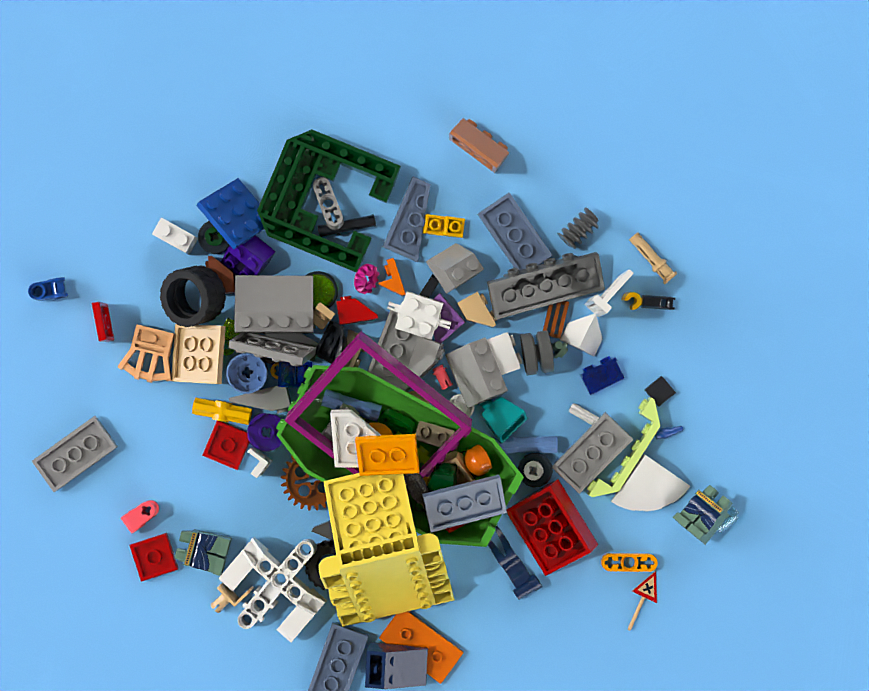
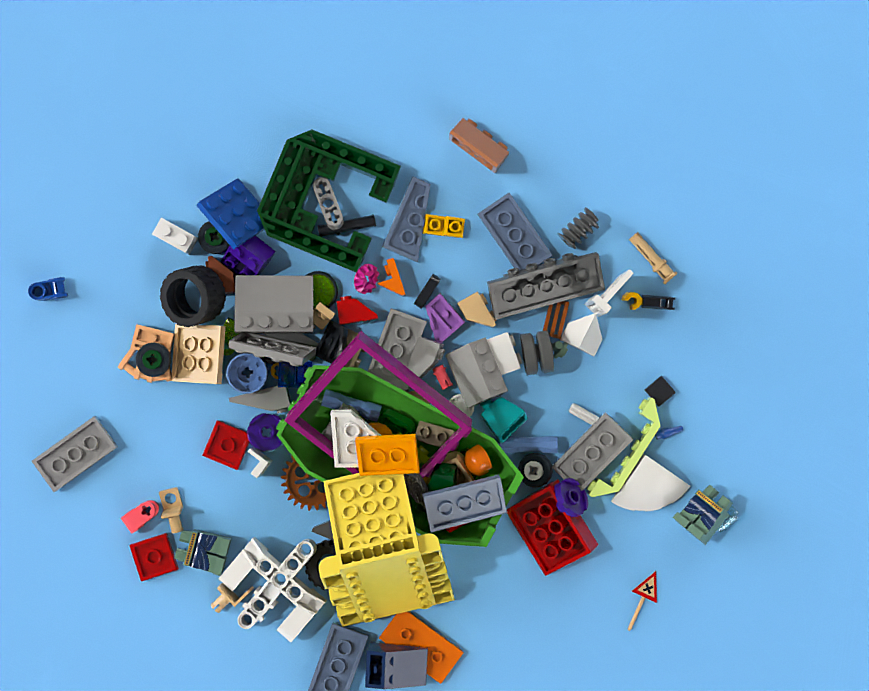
red tile [92,302,114,342] -> none
yellow piece [192,397,252,425] -> none
white plate [387,291,451,340] -> none
light grey slope [426,243,484,294] -> none
dark blue flag [488,526,542,600] -> none
clear blue bracket [579,356,624,395] -> none
light orange beam [601,553,658,572] -> none
none -> black wheel [136,342,171,377]
none -> tan bracket [159,487,183,533]
none -> dark purple plate [554,478,588,517]

